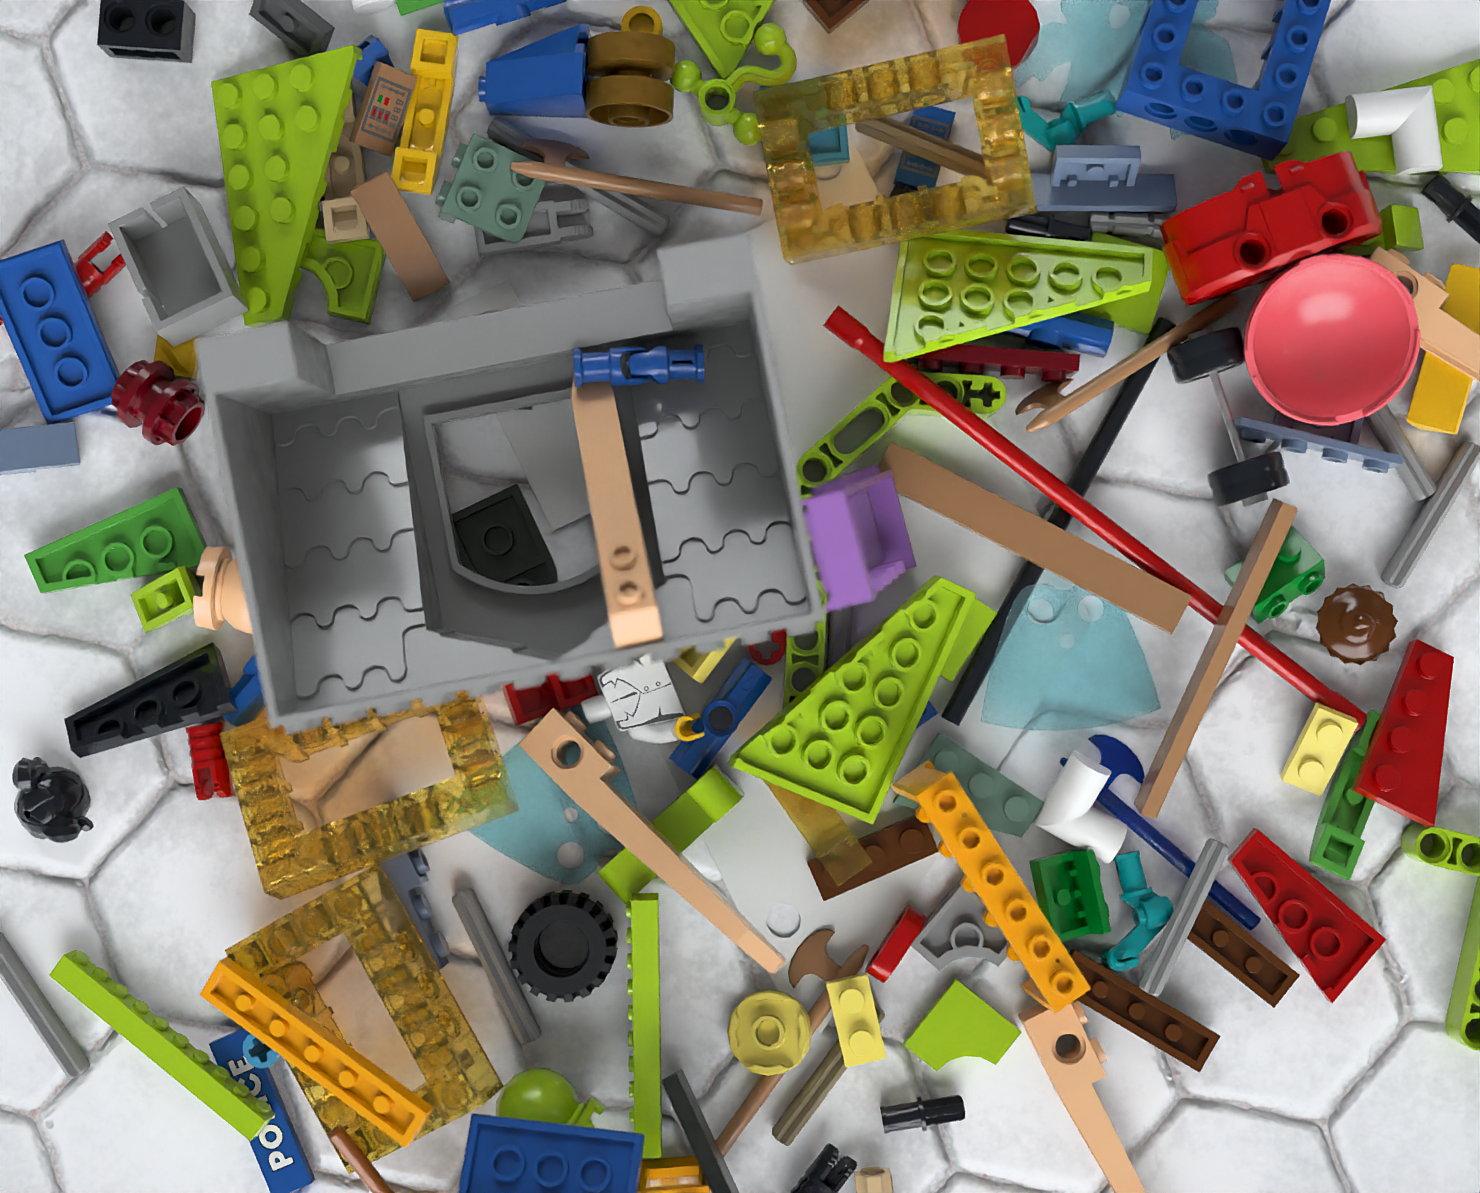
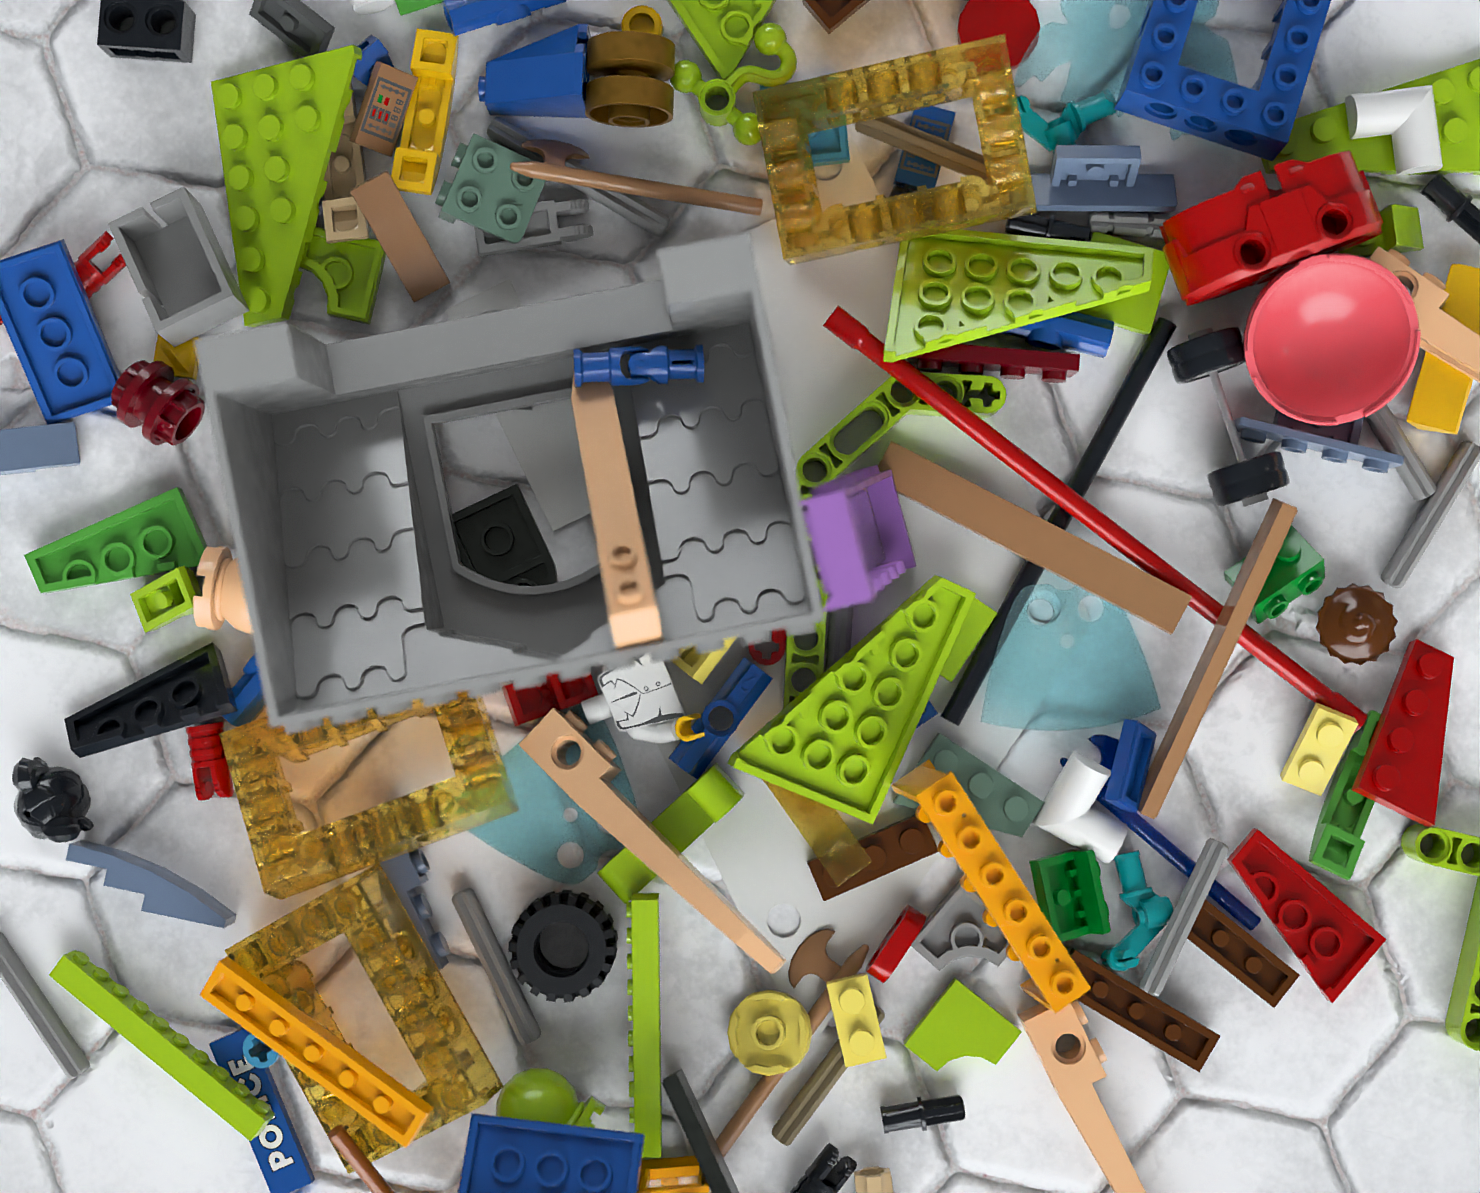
medium nougat piece [1015,292,1239,433] -> none
none -> sand blue slope [66,840,237,928]
none -> blue tile [1105,719,1157,813]

